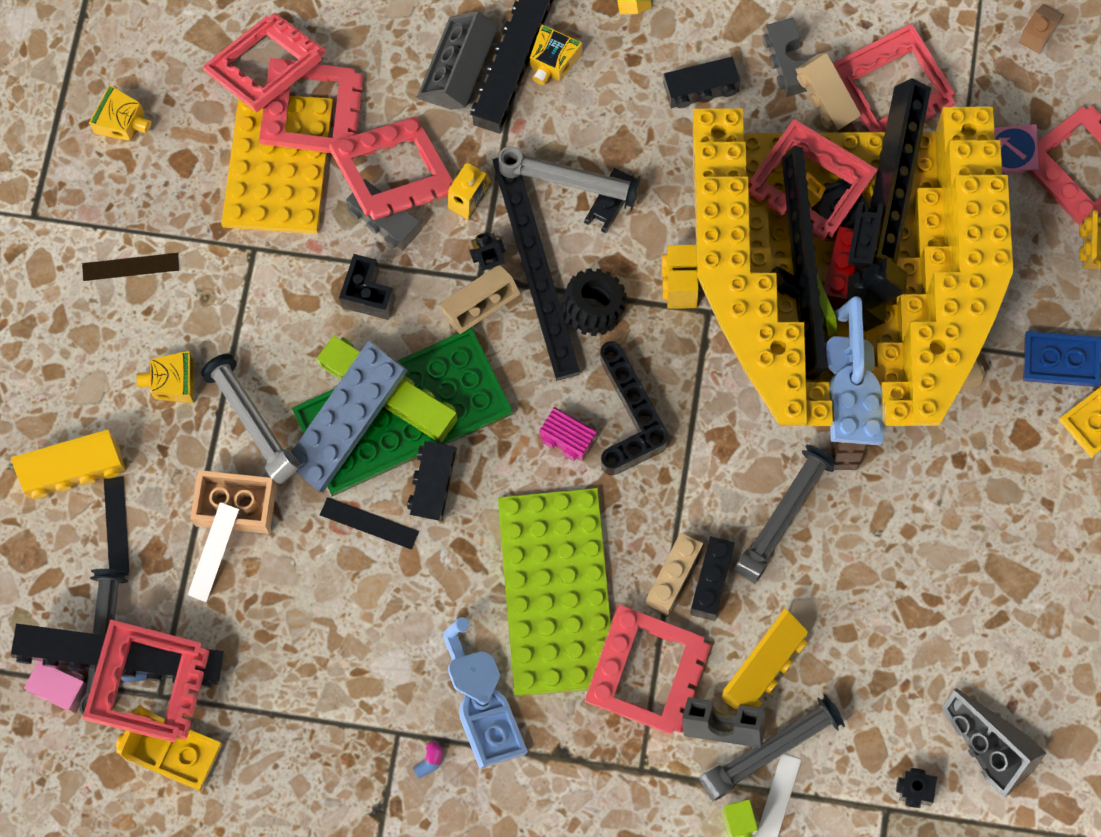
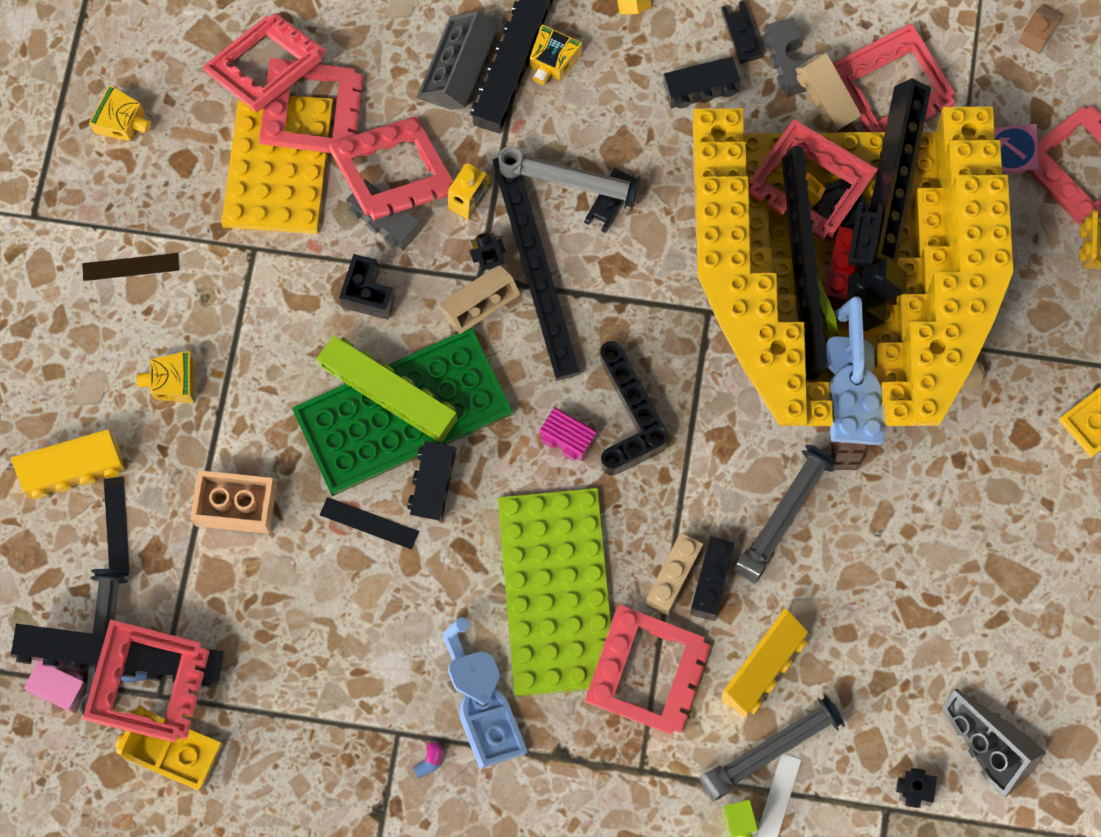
white sticker [188,502,239,602] -> none
light grey piece [201,353,301,484] -> none
sand blue plate [291,341,408,492] -> none
black tyre [561,268,627,336] -> none
yellow piece [662,245,698,309] -> none
dark grey arch [682,697,766,748] -> none
black plate [770,266,801,299] -> none
blue plate [1023,331,1101,387] -> none
none -> black hinge [721,1,762,64]

